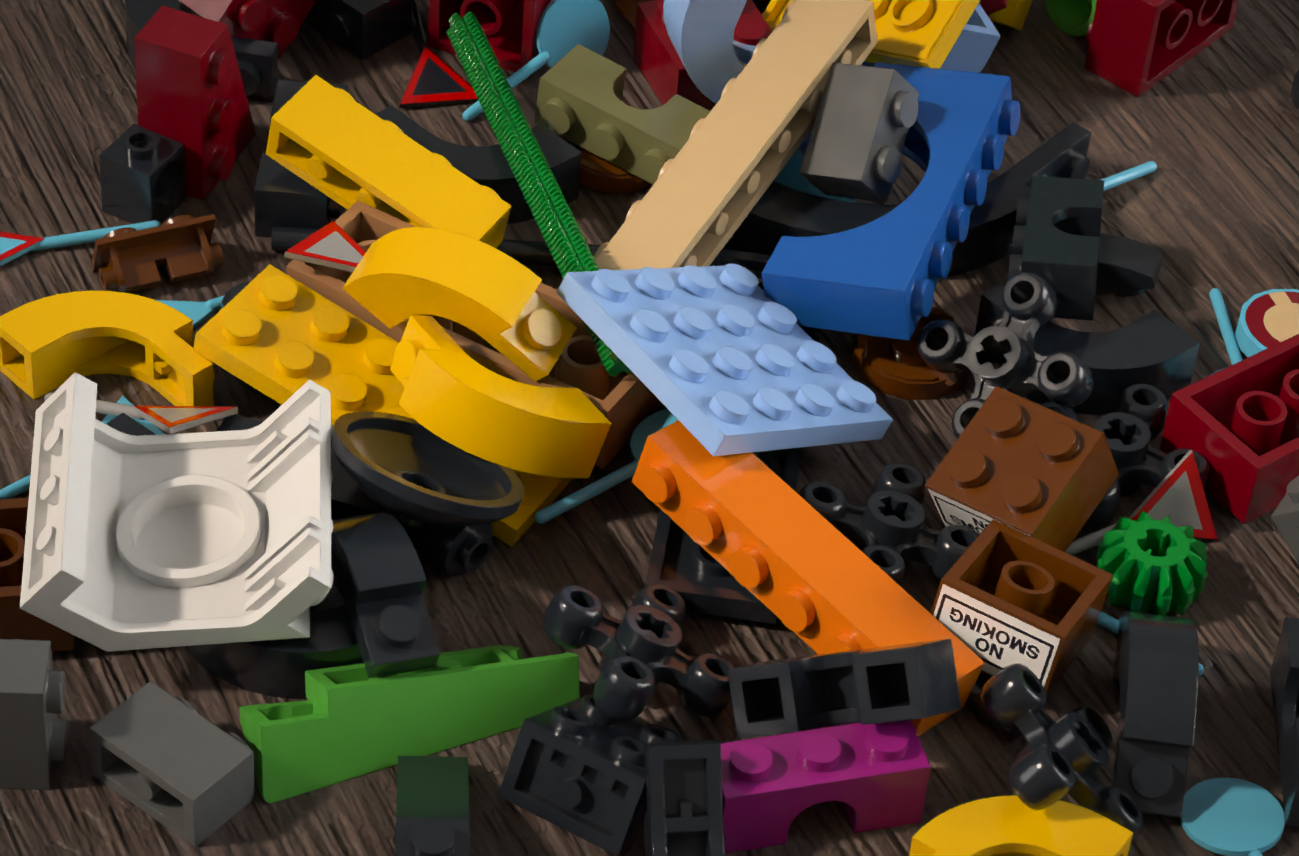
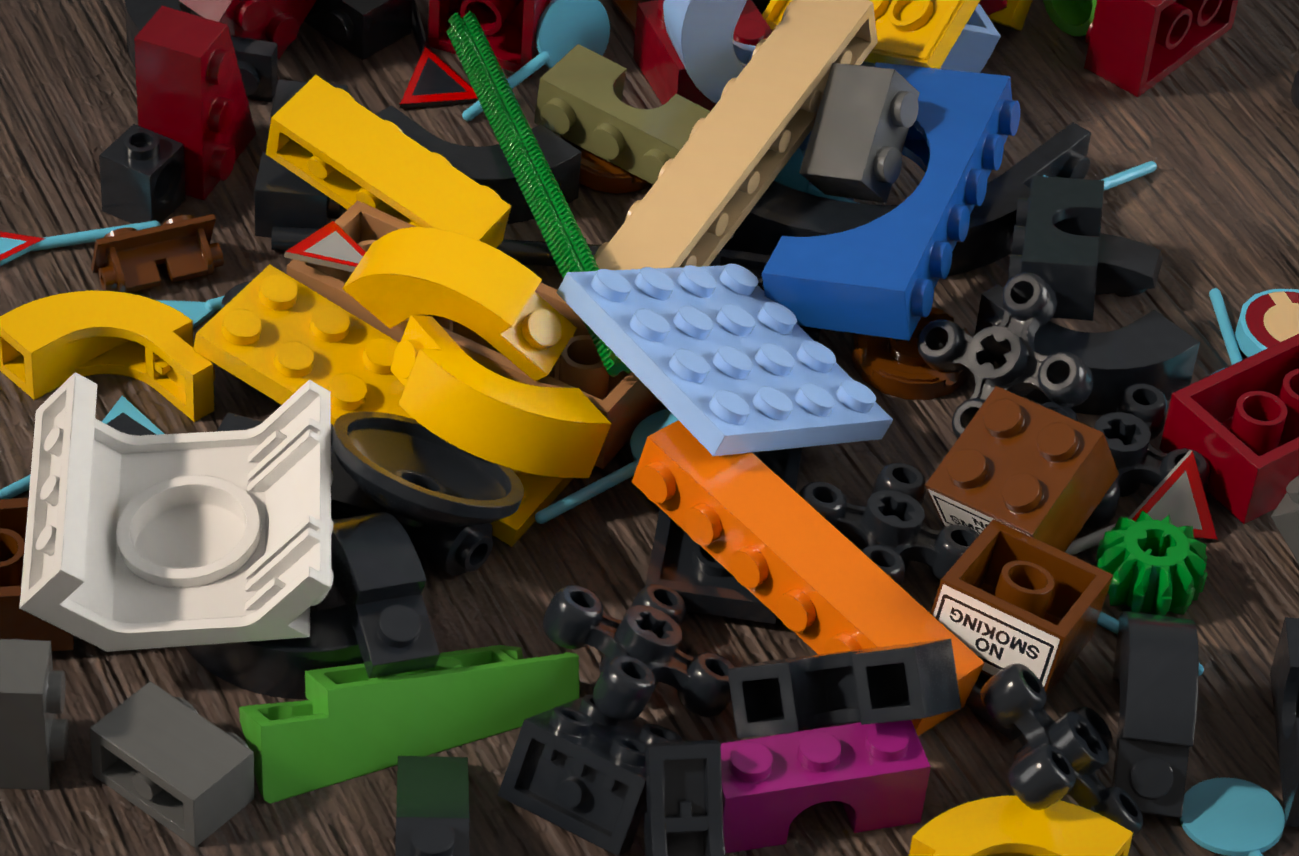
light grey piece [44,392,238,434] -> none

